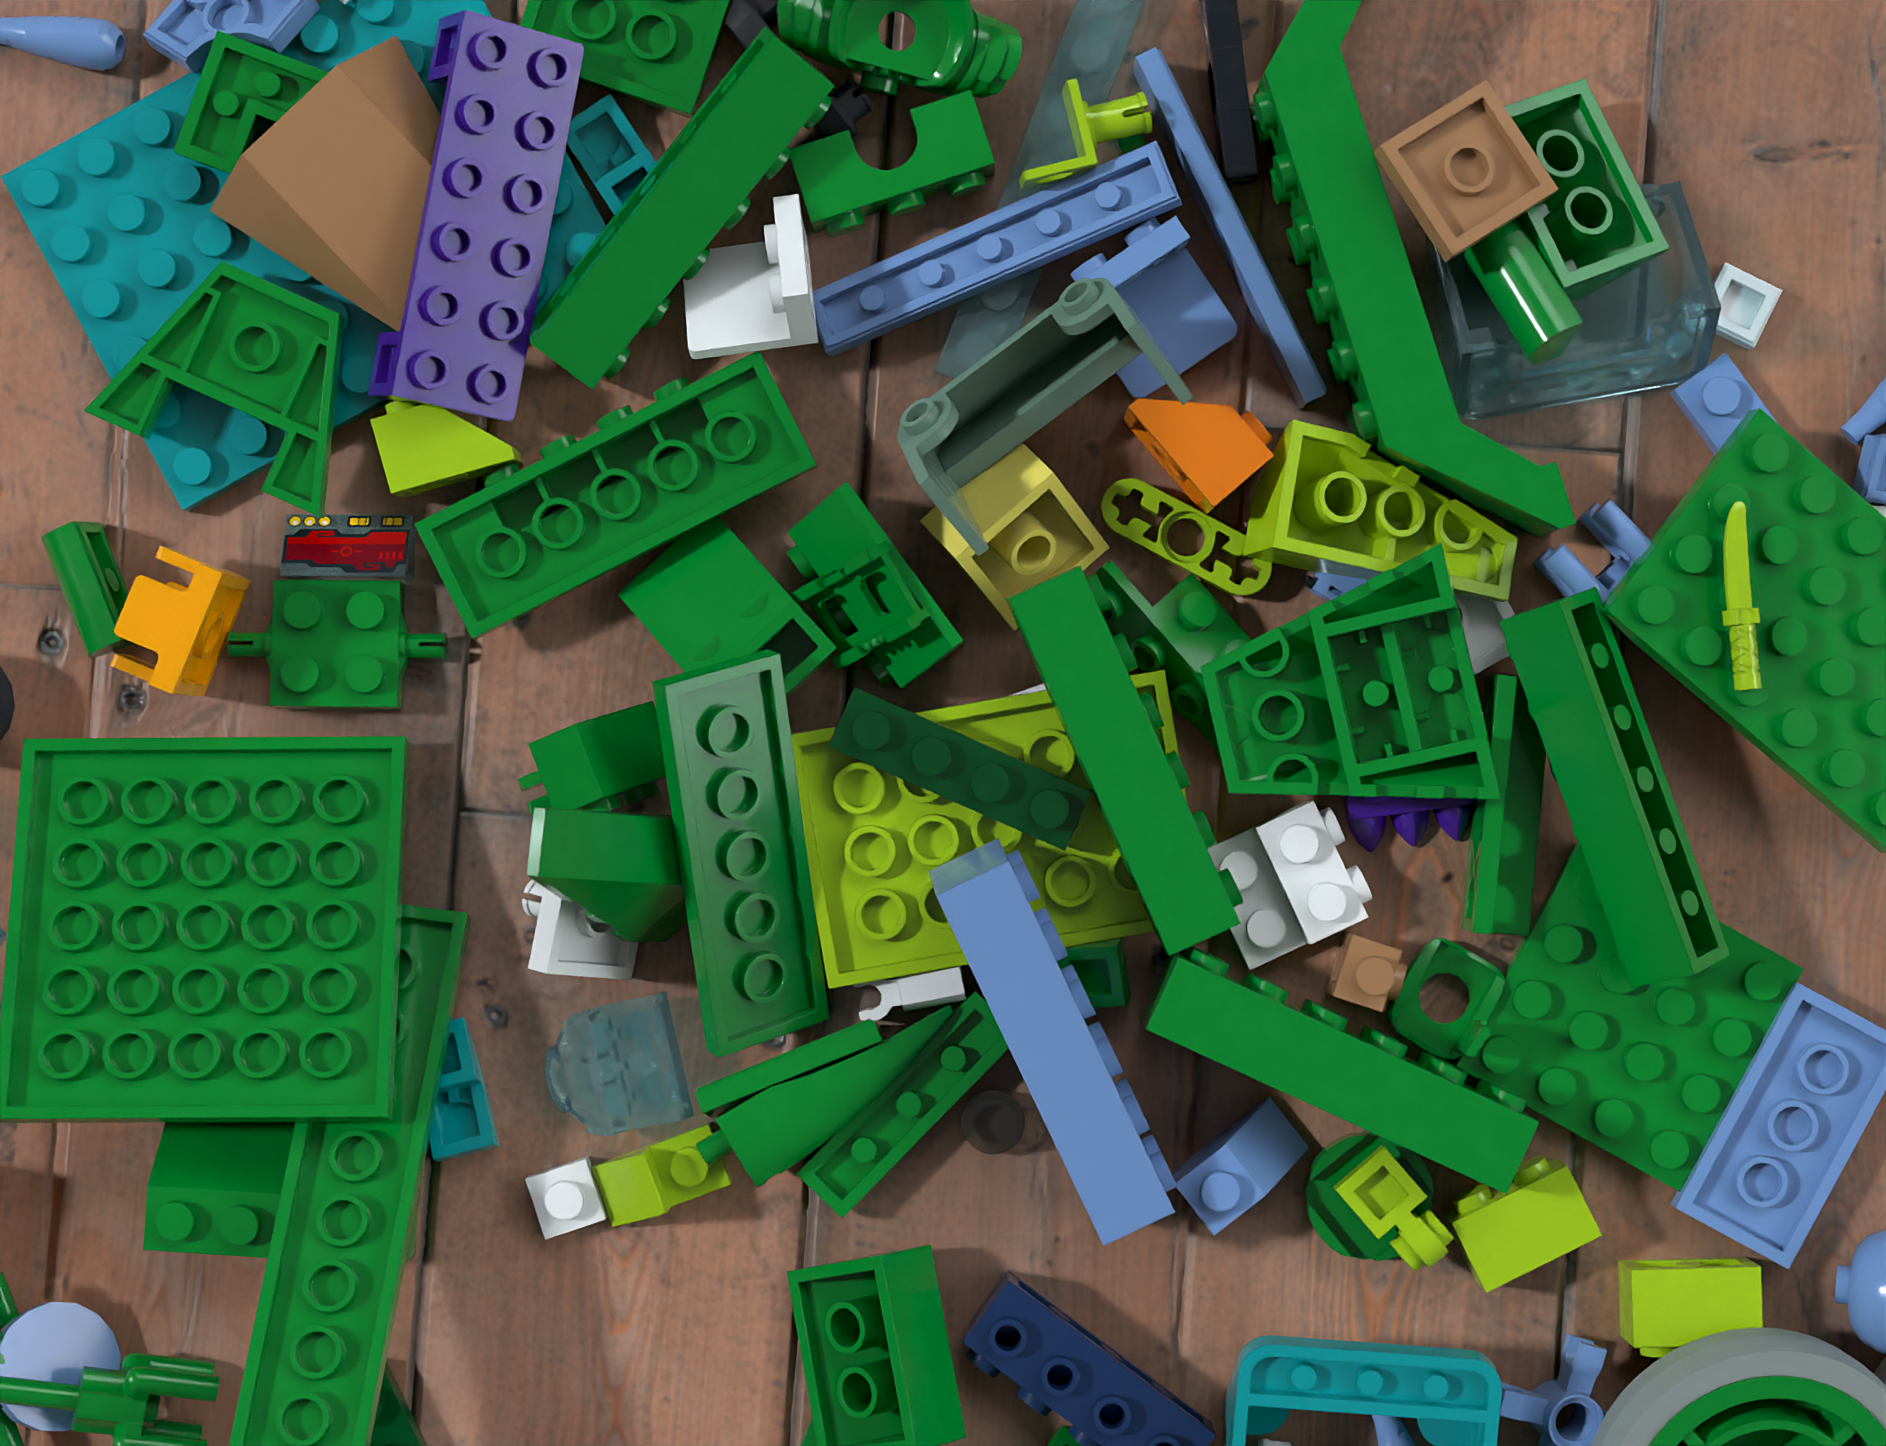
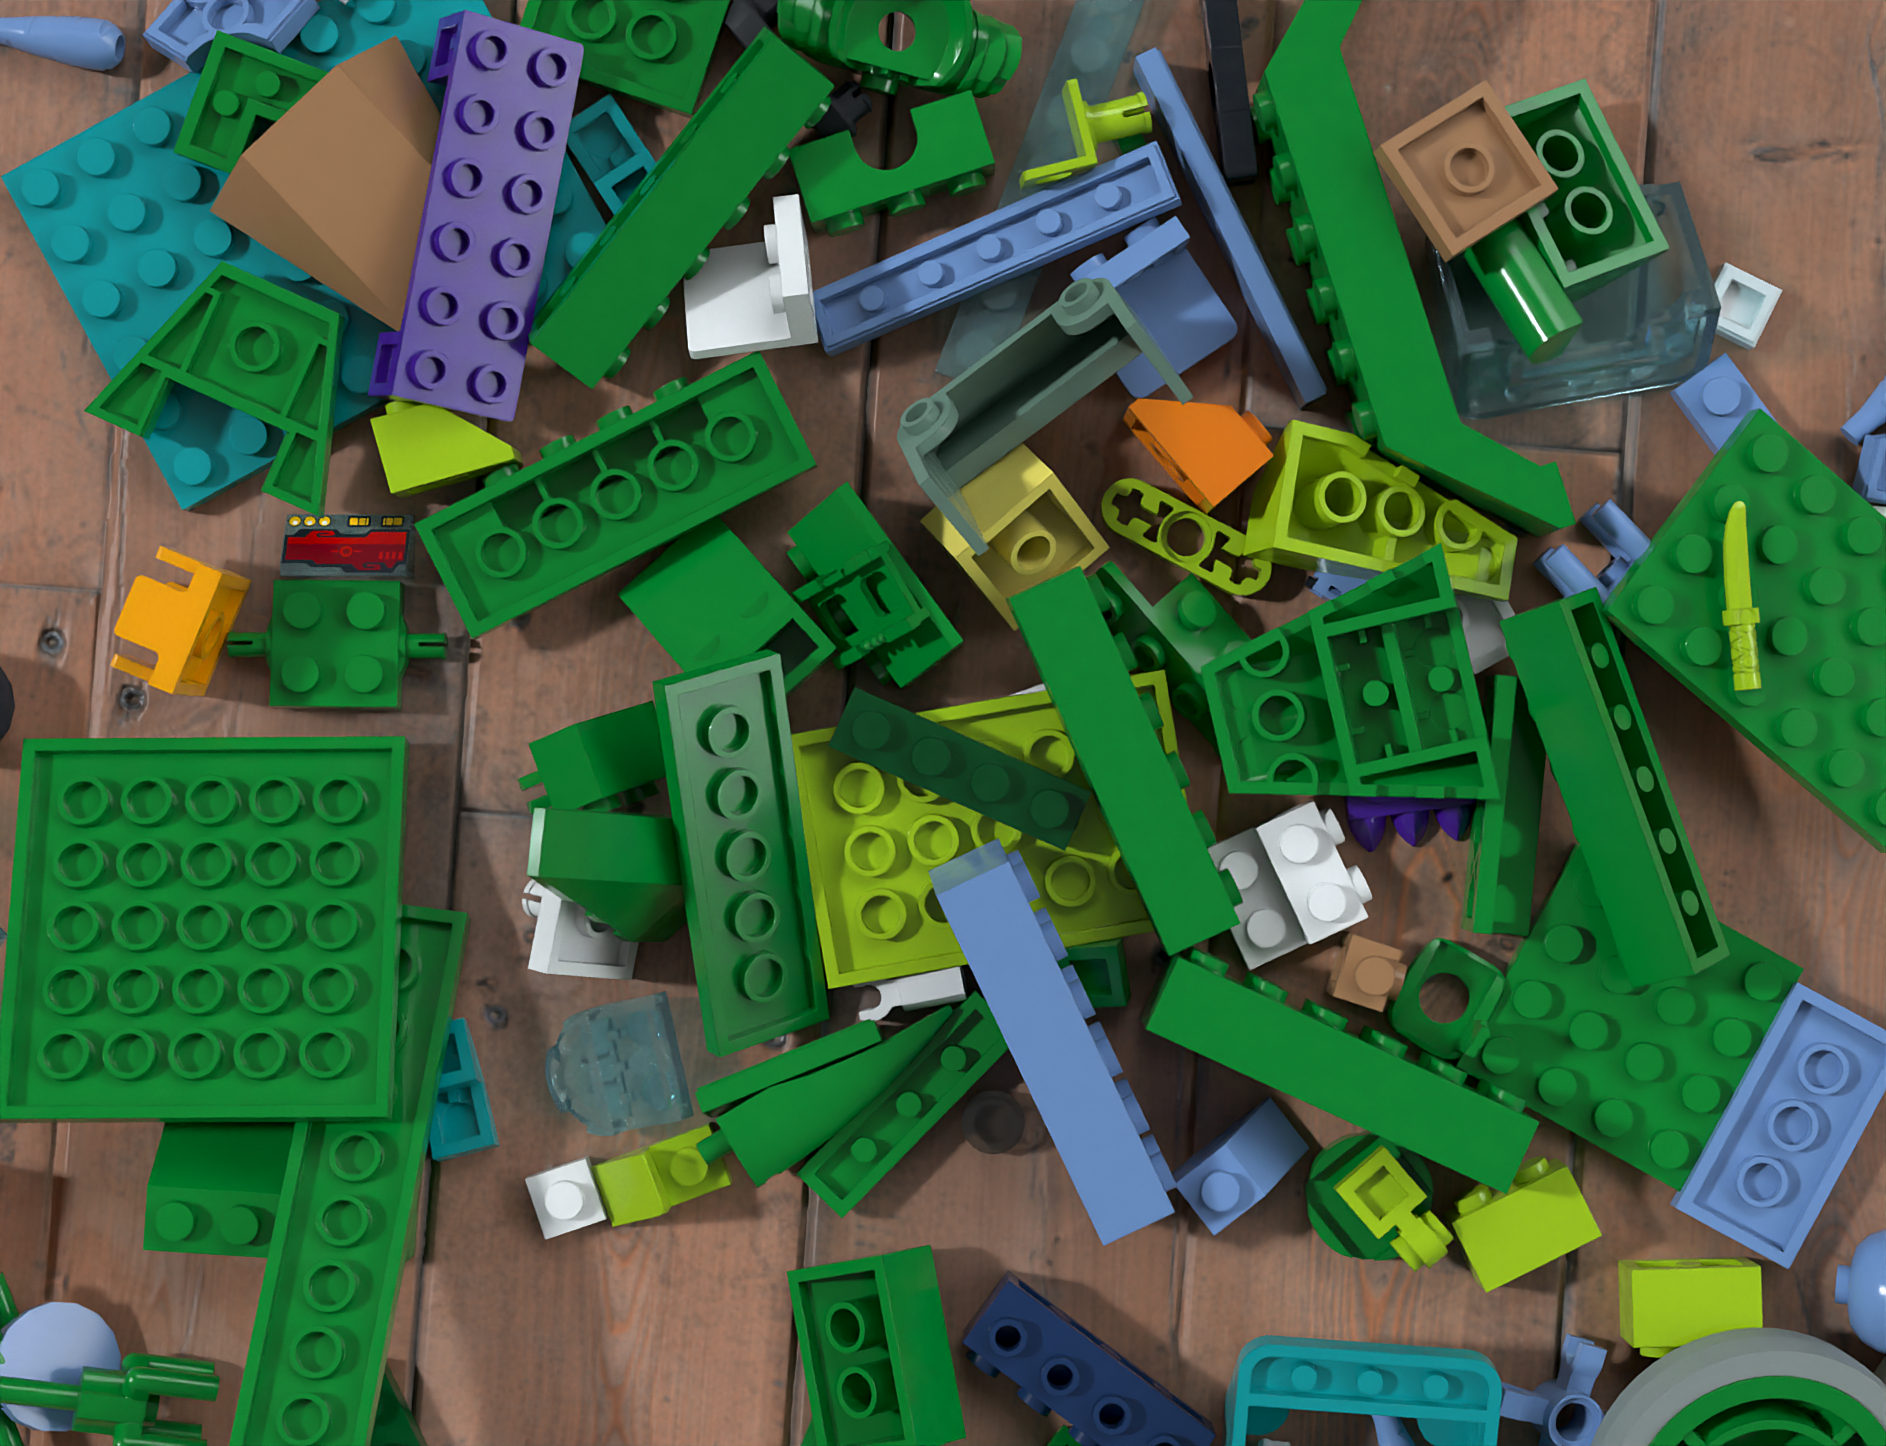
green brick [41,521,135,658] -> none

